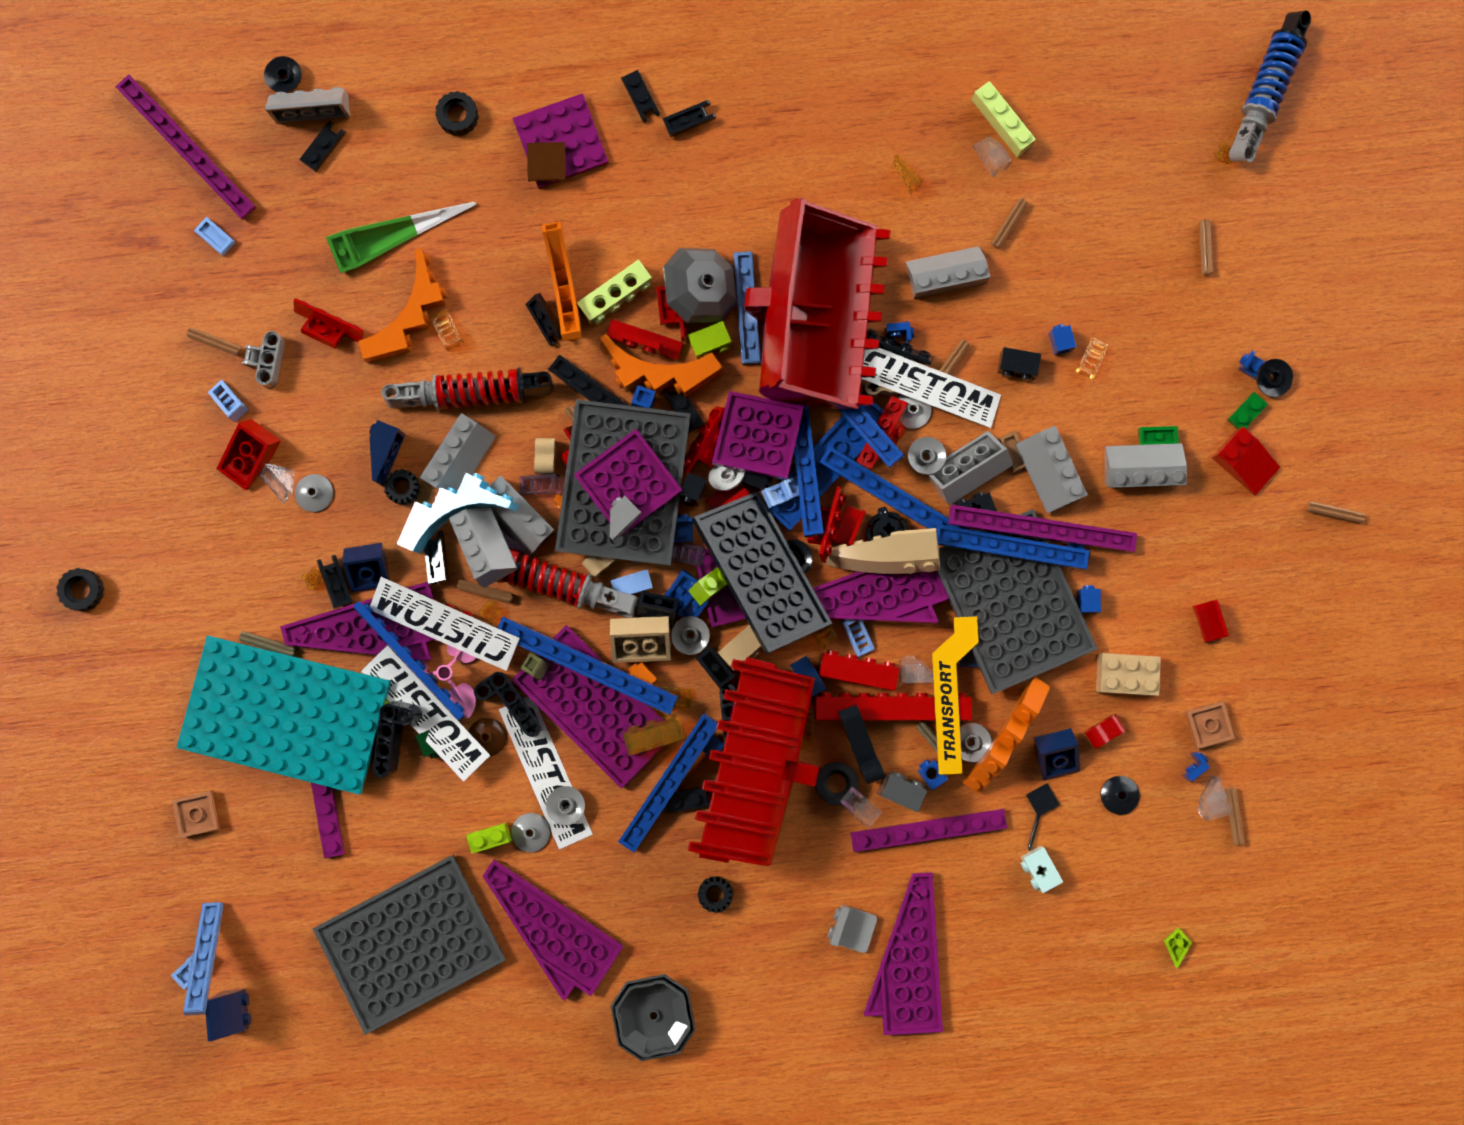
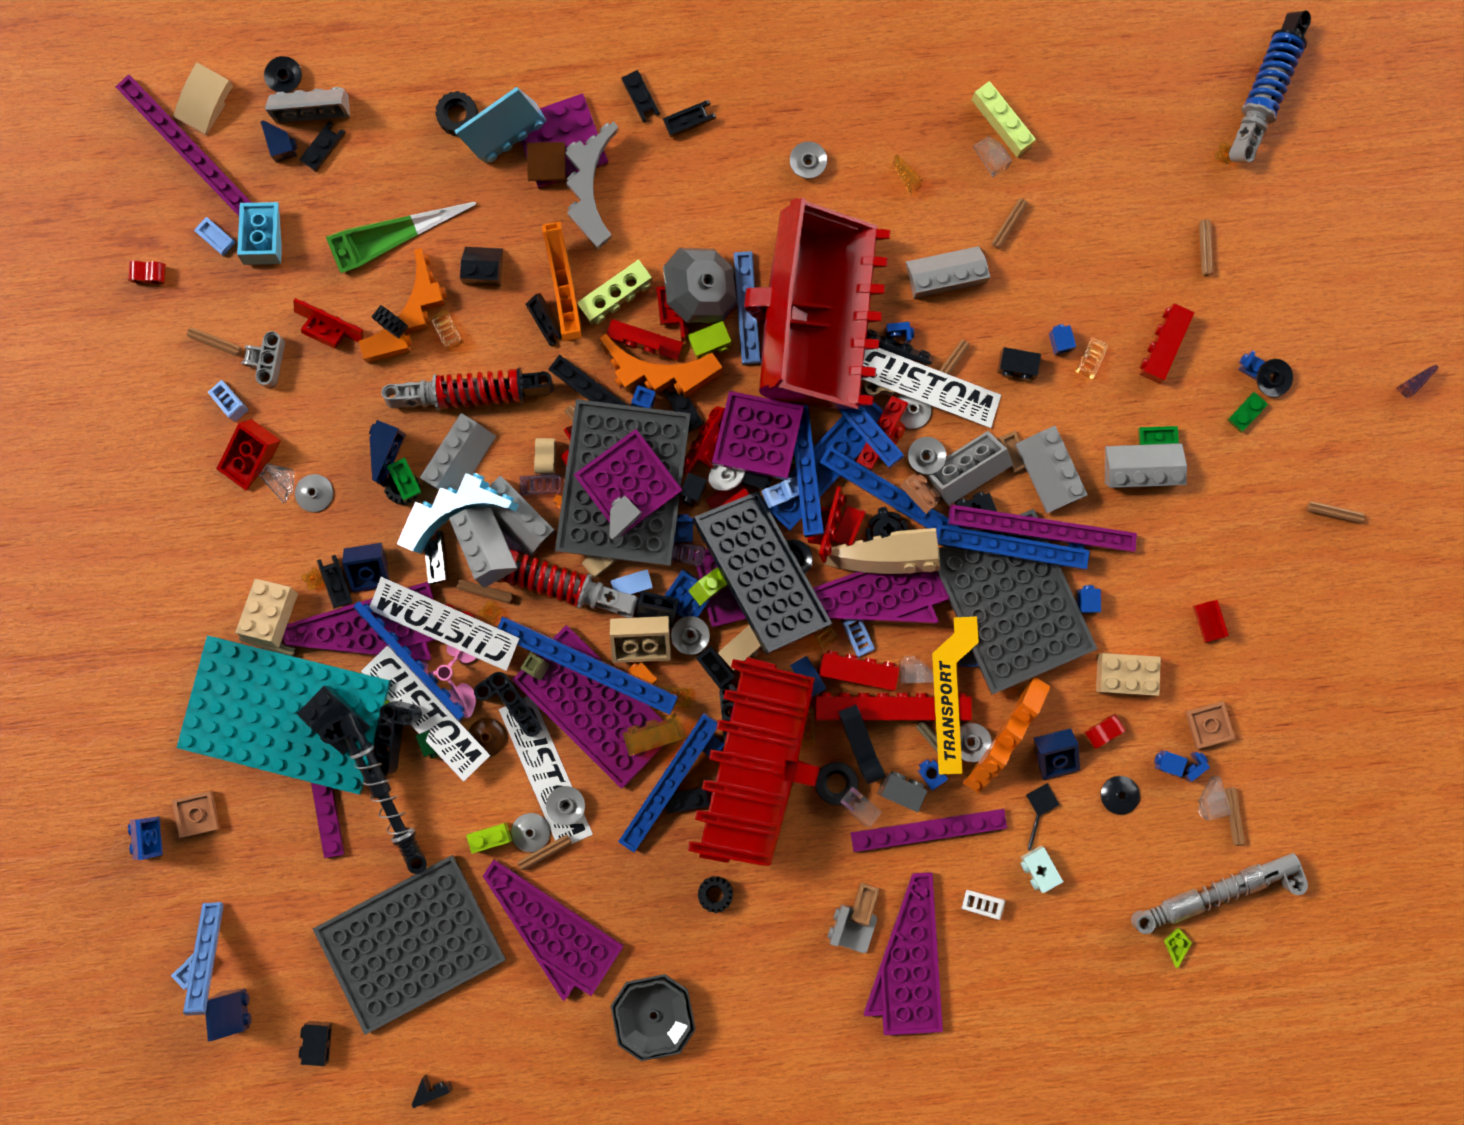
black tyre [56,568,104,611] -> none
red slope [1212,426,1280,496] -> none
none -> red axle [128,261,166,284]
none -> blue slope [128,816,163,860]
none -> tan slope [174,63,233,136]
none -> tan brick [235,579,298,648]
none -> medium azure slope [237,202,282,265]
none -> dark blue slope [261,121,298,162]
none -> black slope [297,685,371,755]
none -> black brick [298,1021,332,1066]
none -> black piece [319,711,427,874]
none -> black tyre [371,305,408,338]
none -> green plate [387,458,422,501]
none -> black slope [412,1074,453,1108]
none -> medium azure slope [455,87,547,163]
none -> black slope [460,247,503,286]
none -> medium nougat axle [518,835,572,870]
none -> light grey arch [566,121,619,250]
none -> light grey dish [790,142,827,179]
none -> medium nougat tile [849,883,879,927]
none -> nougat plate [900,472,942,514]
none -> white slope [962,890,1006,920]
none -> light grey piece [1131,853,1308,934]
none -> red brick [1139,303,1195,384]
none -> blue brick [1154,750,1188,777]
none -> slope [1396,365,1438,398]

